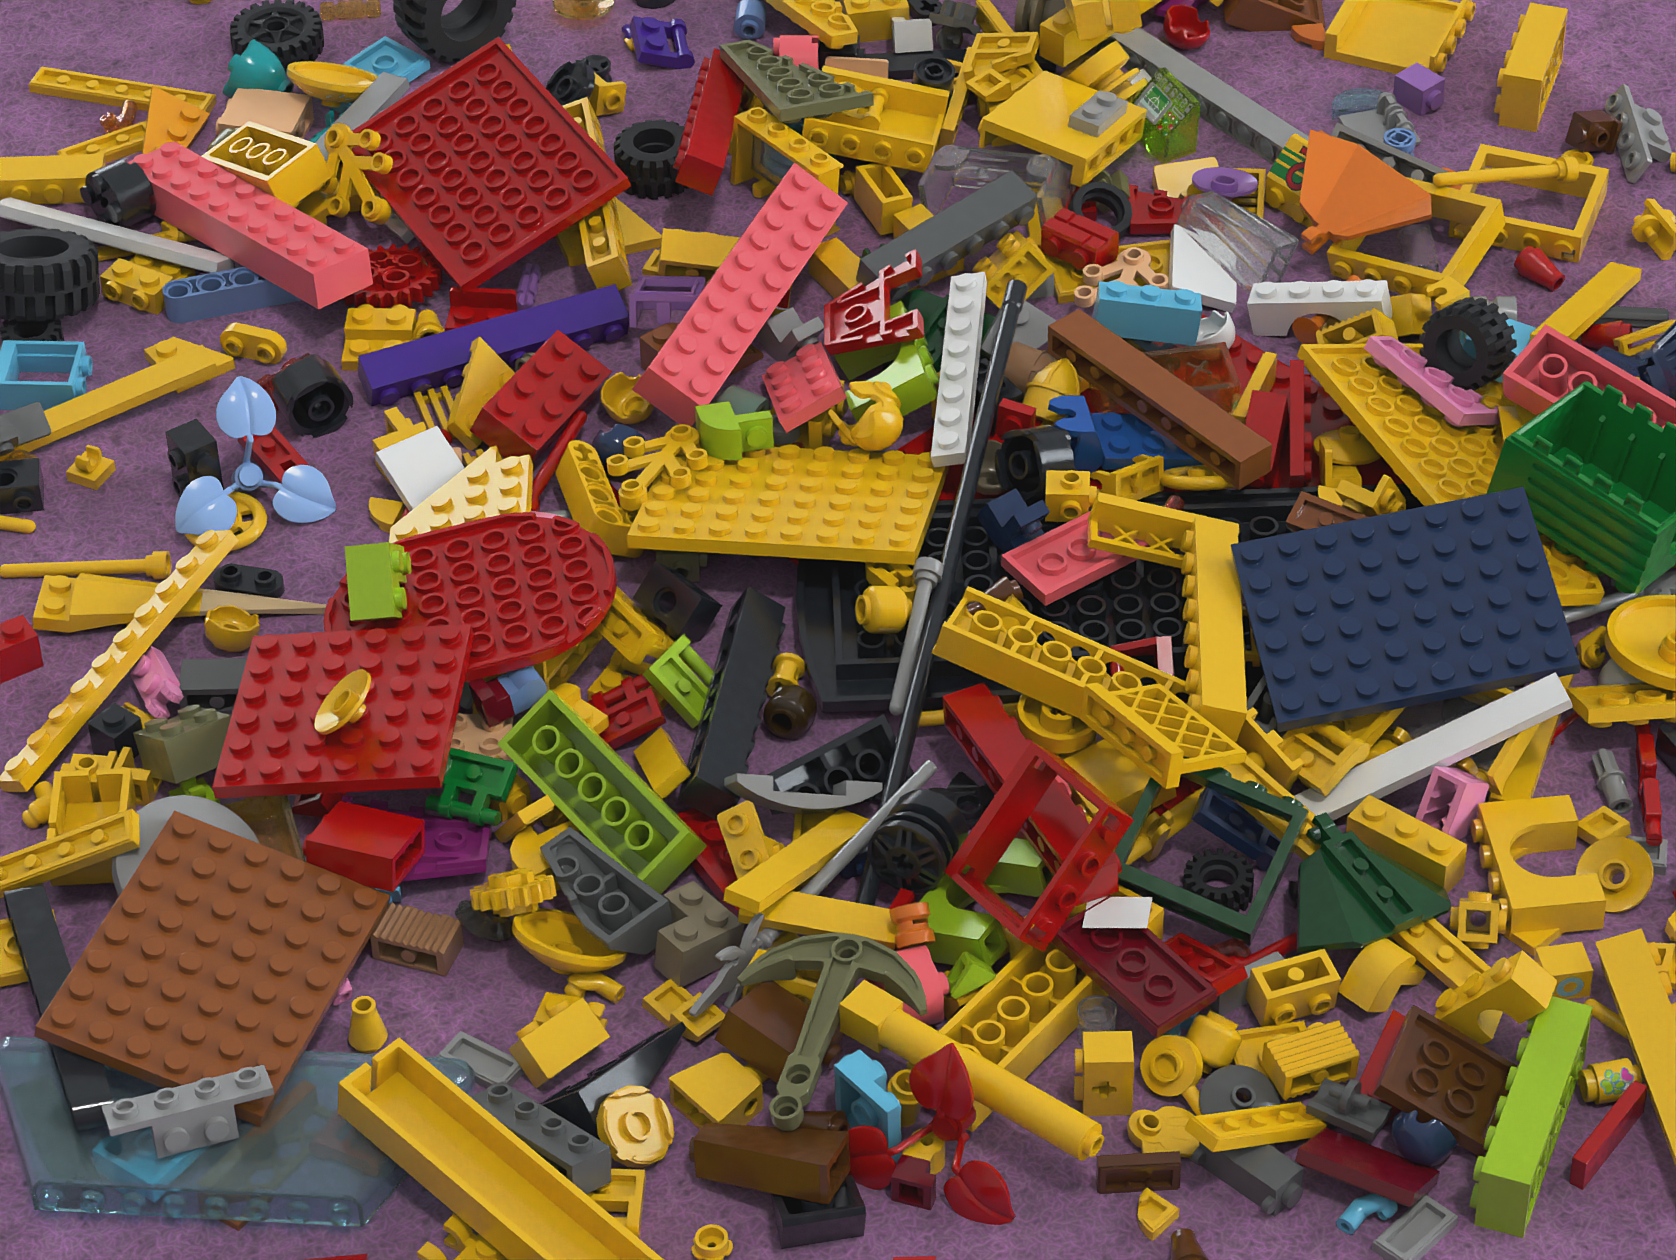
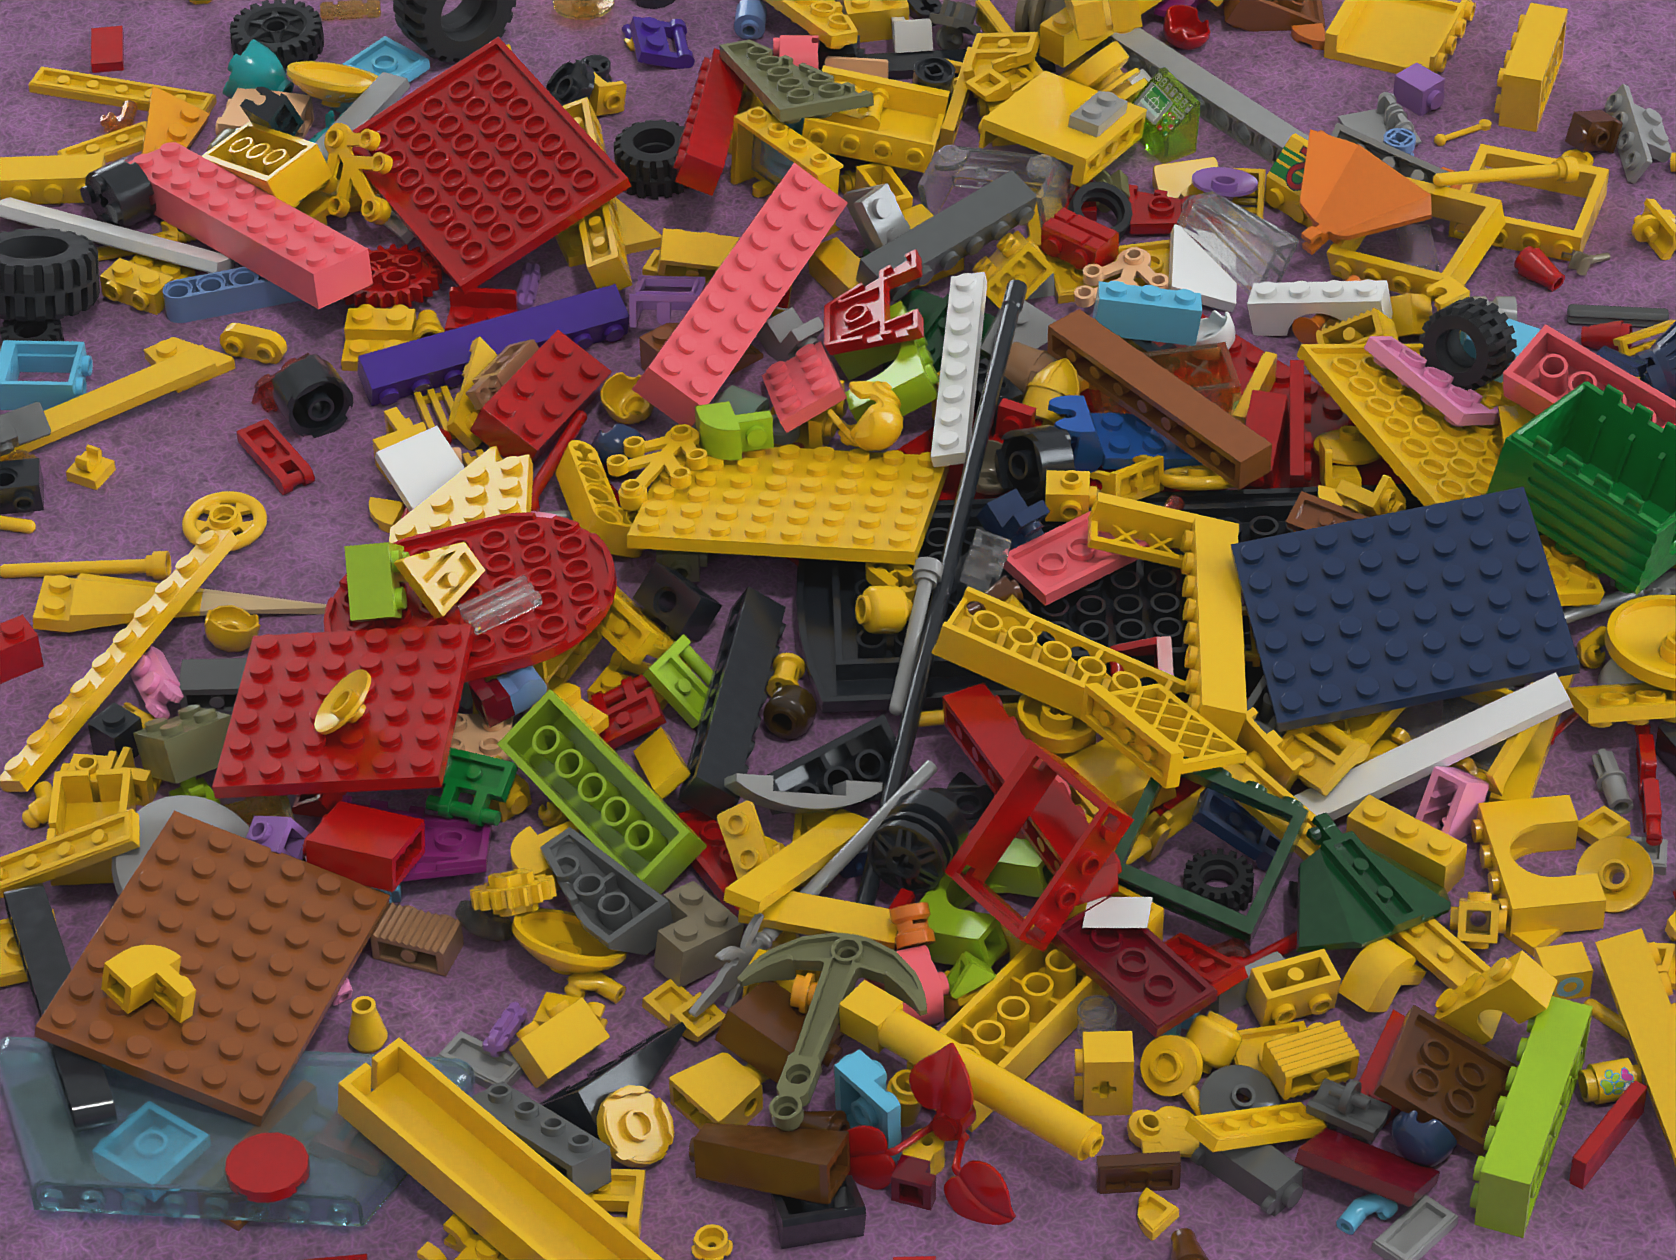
light grey bracket [101,1065,274,1159] -> none
black brick [165,418,224,497] -> none
light blue plant [175,376,336,536] -> none
black plate [213,563,285,598] -> none
yellow tile [494,794,555,843] -> none
clear light blue tile [1331,88,1383,120] -> none
yellow tile [1529,262,1642,342] -> none
none -> red tile [91,26,124,73]
none -> yellow brick [101,945,196,1023]
none -> red tile [225,1132,310,1203]
none -> black hinge [240,87,304,136]
none -> medium lavender brick [246,816,309,861]
none -> yellow wing [394,542,485,619]
none -> clear tile [458,575,543,635]
none -> medium nougat hinge [466,339,539,410]
none -> medium lavender axle [482,1002,527,1058]
none -> light orange plate [790,973,817,1014]
none -> light grey bracket [843,183,911,251]
none -> clear brick [959,529,1011,592]
none -> yellow hinge [1434,119,1492,146]
none -> dark tan hand [1567,251,1610,276]

